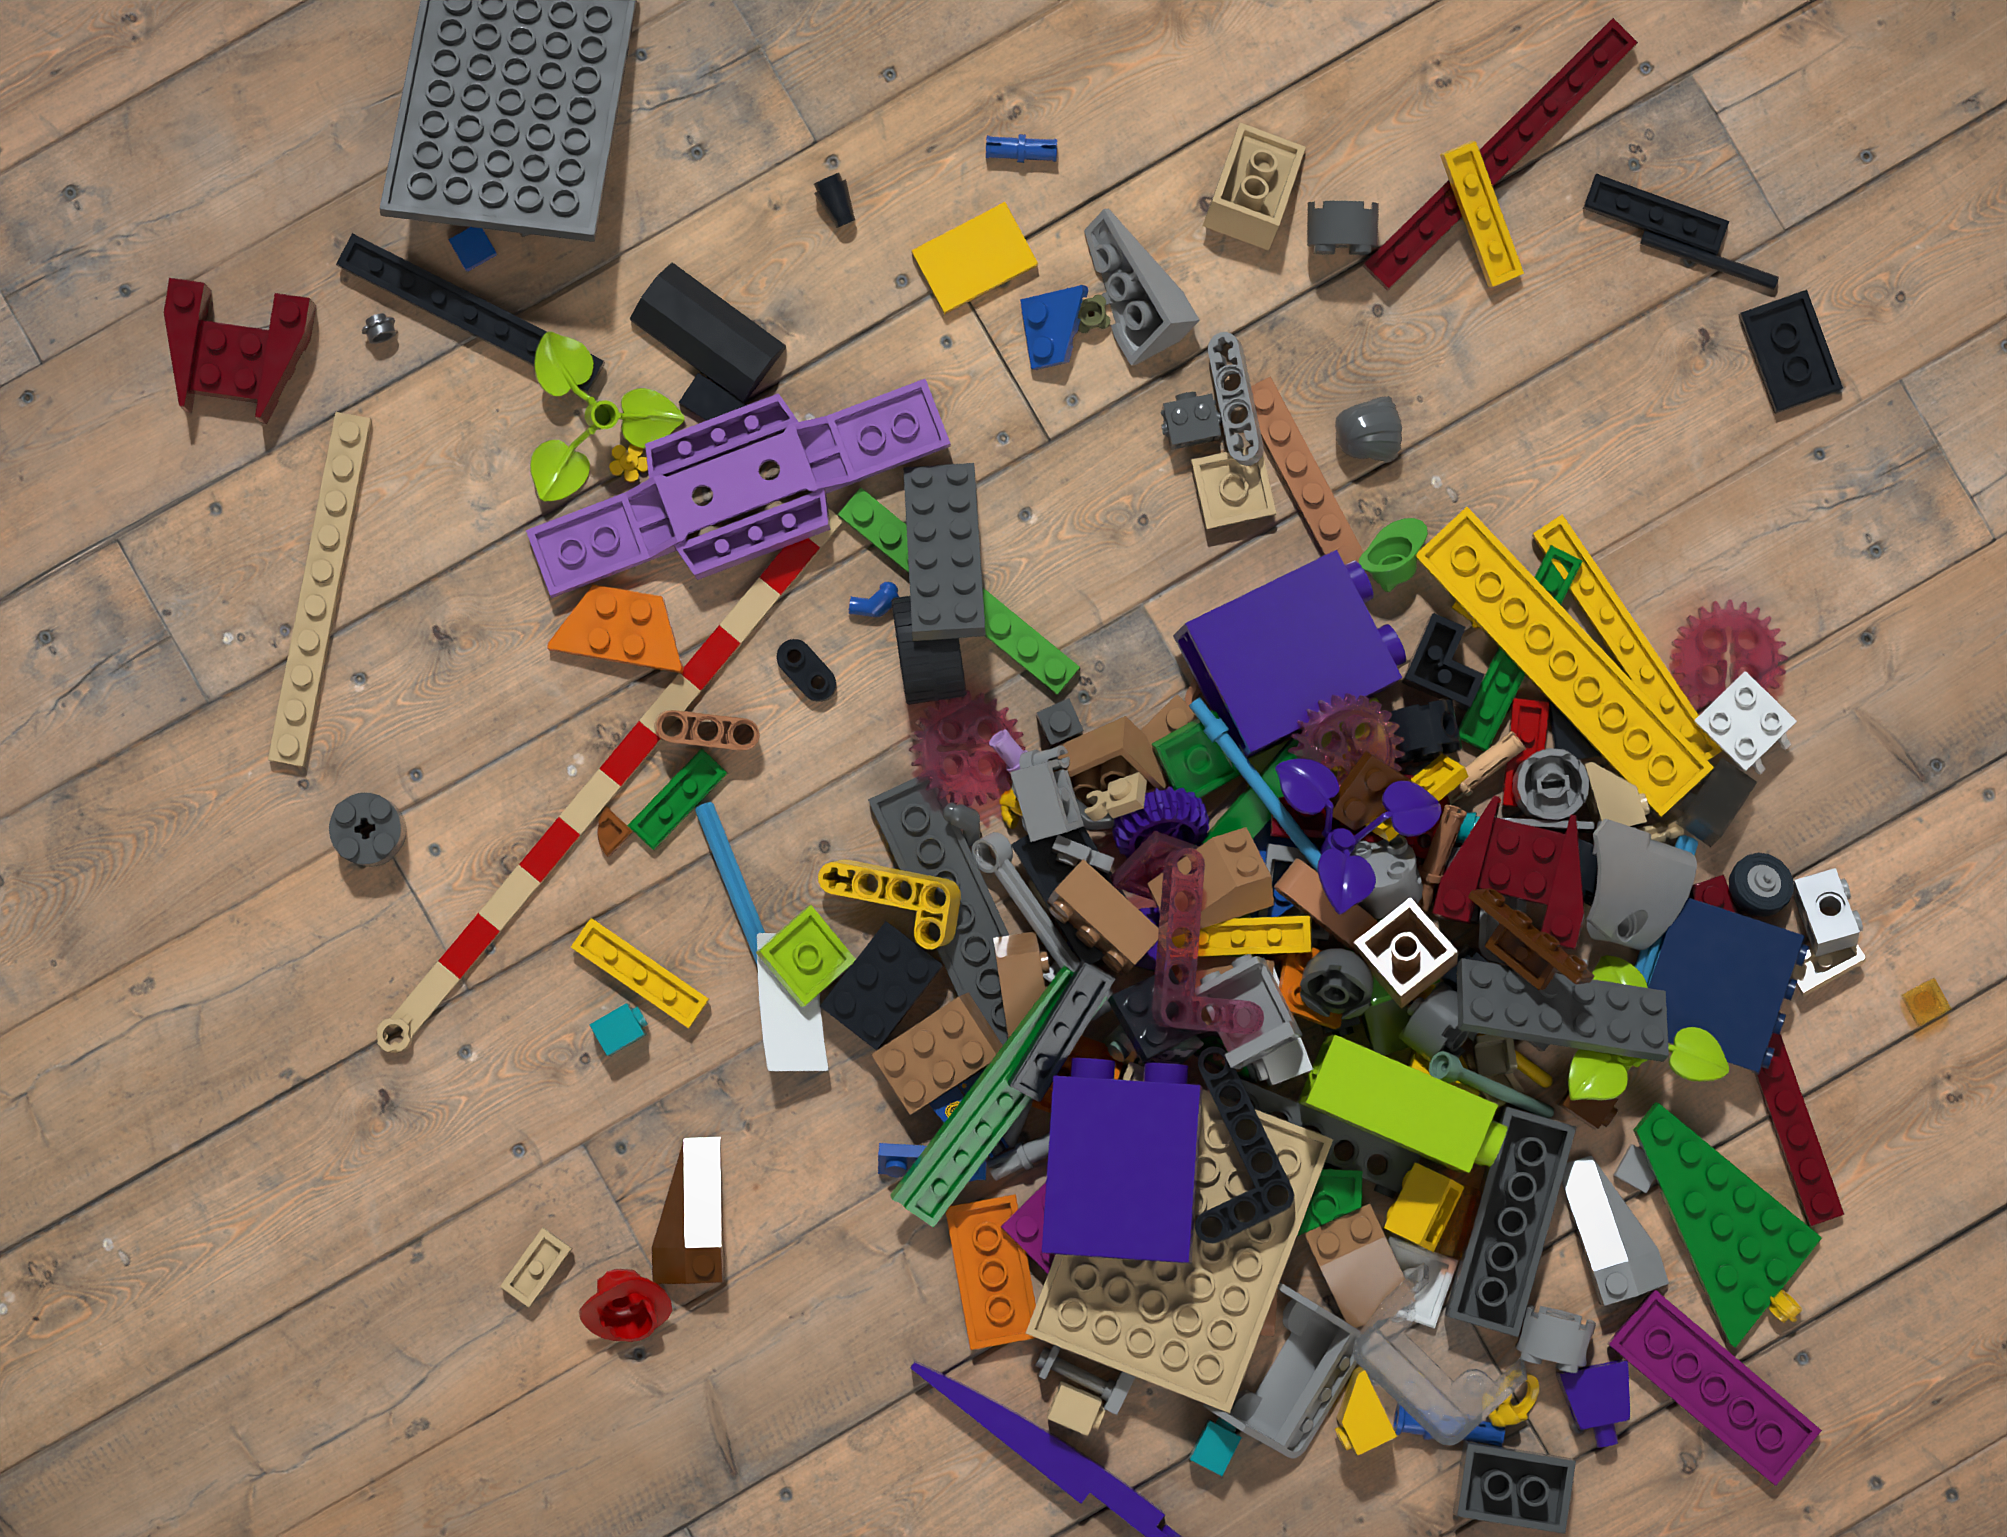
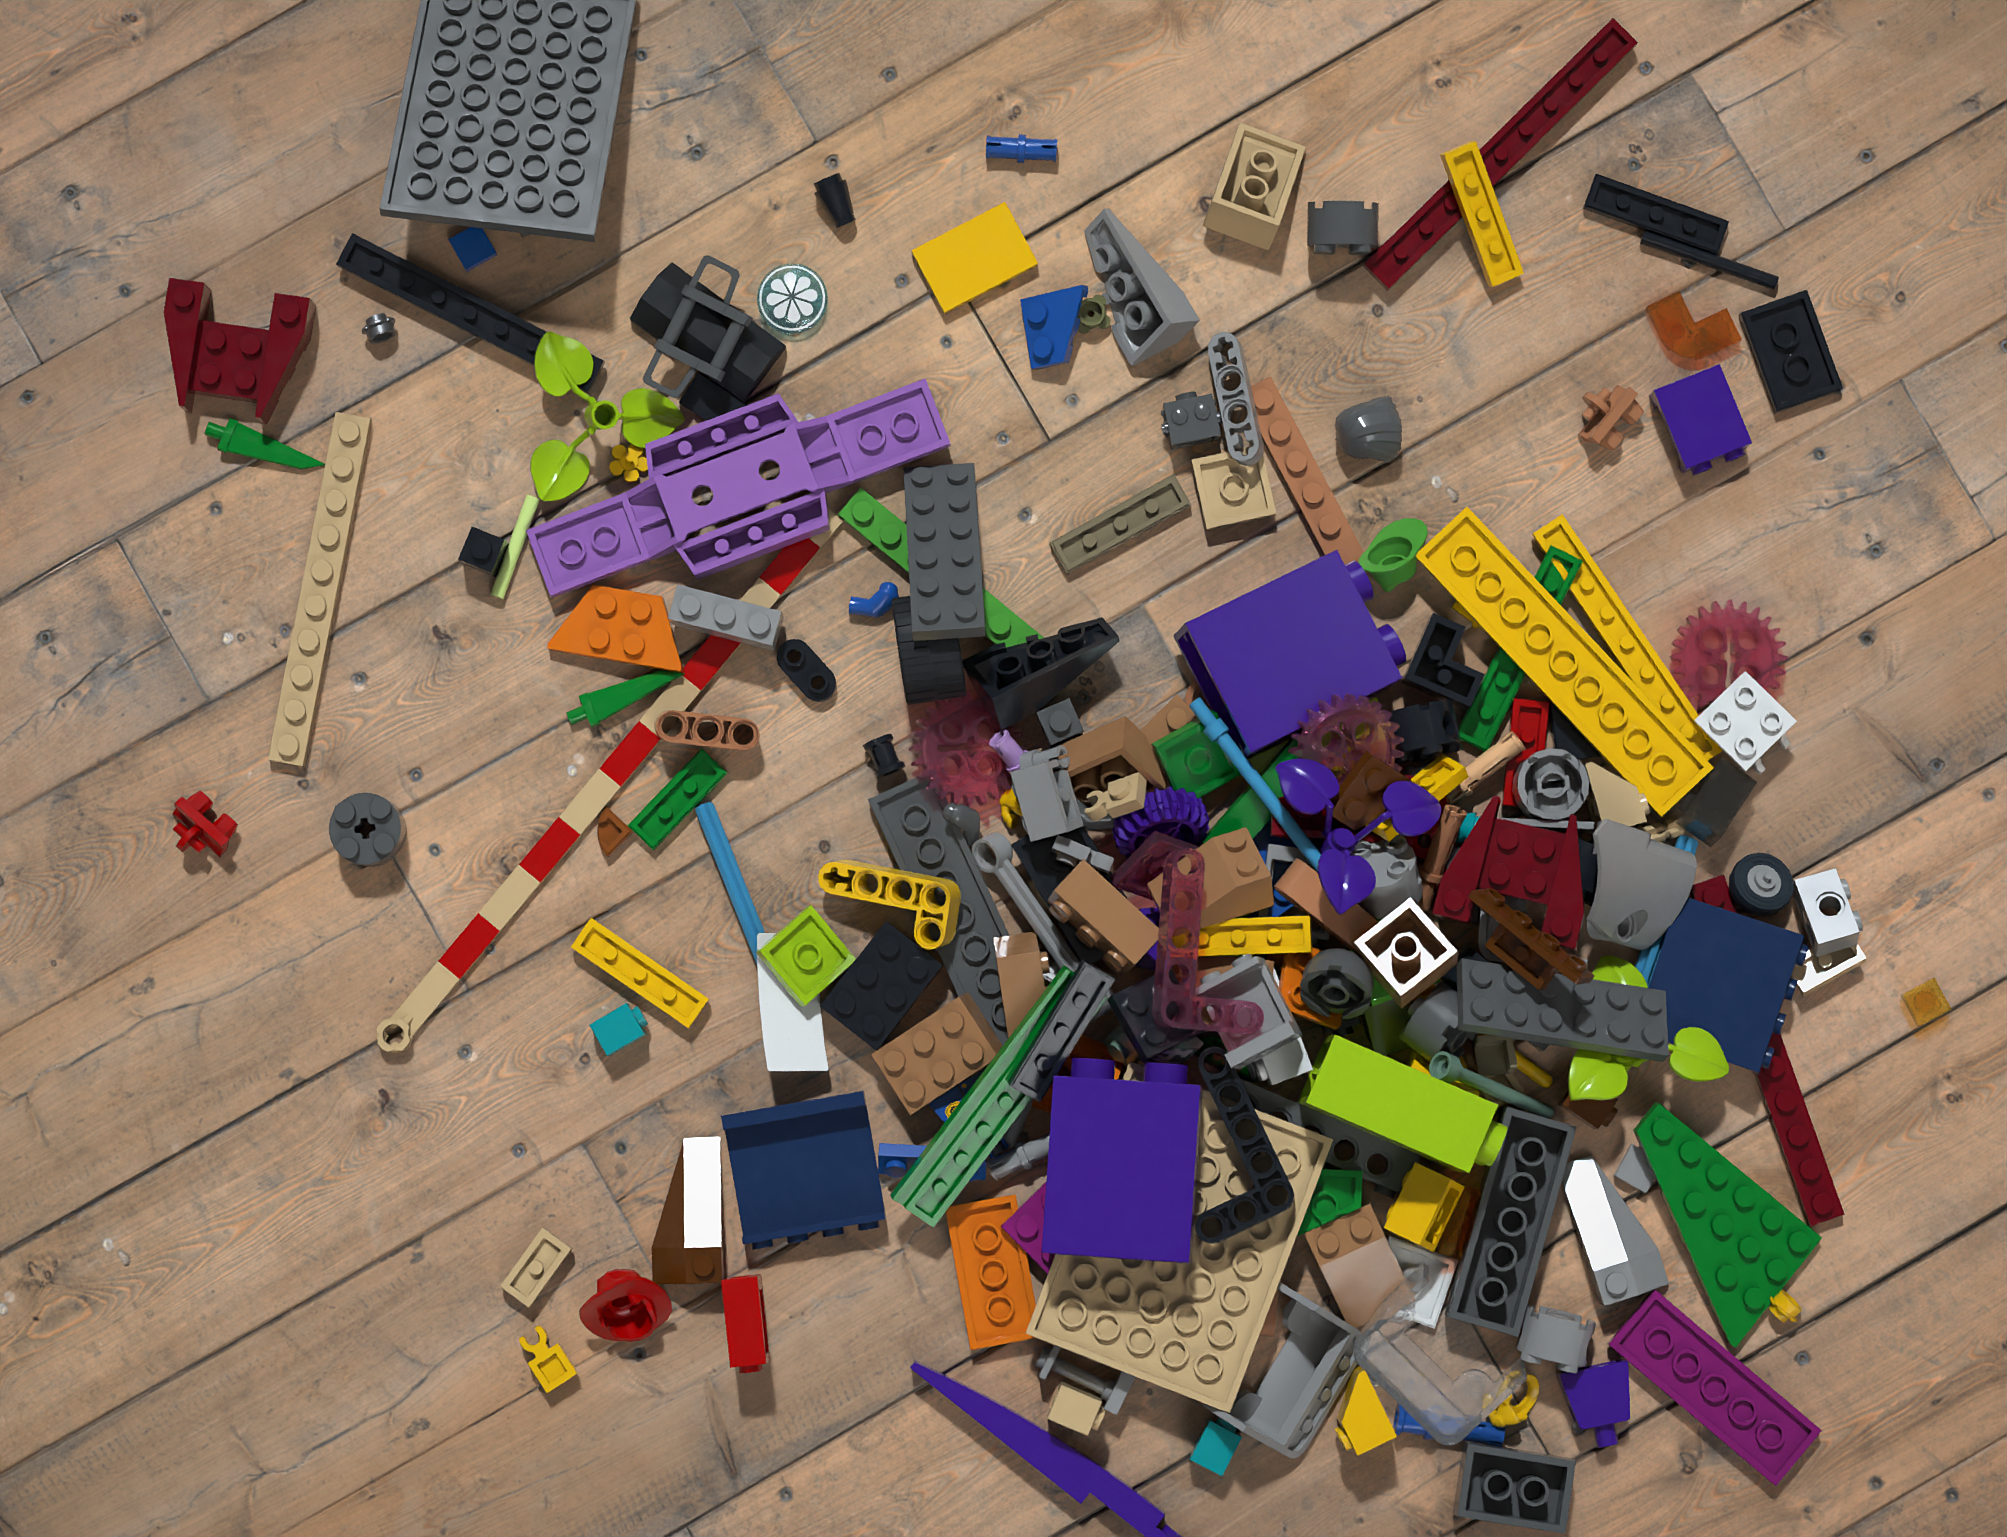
none -> red hips [172,790,238,858]
none -> green bar [205,418,325,470]
none -> black brick [458,527,508,577]
none -> yellowish green bar [490,495,540,599]
none -> yellow plate [519,1325,578,1393]
none -> green bar [566,670,685,727]
none -> dark grey bar [642,255,753,398]
none -> light grey brick [668,584,784,651]
none -> dark blue panel [721,1091,886,1250]
none -> red window [721,1274,770,1373]
none -> dish [757,263,828,334]
none -> black bush [863,734,906,779]
none -> black wedge [962,617,1120,730]
none -> dark tan tile [1050,474,1191,575]
none -> nougat hips [1578,385,1644,451]
none -> clear orange plate [1646,291,1742,360]
none -> dark purple panel [1649,364,1752,476]

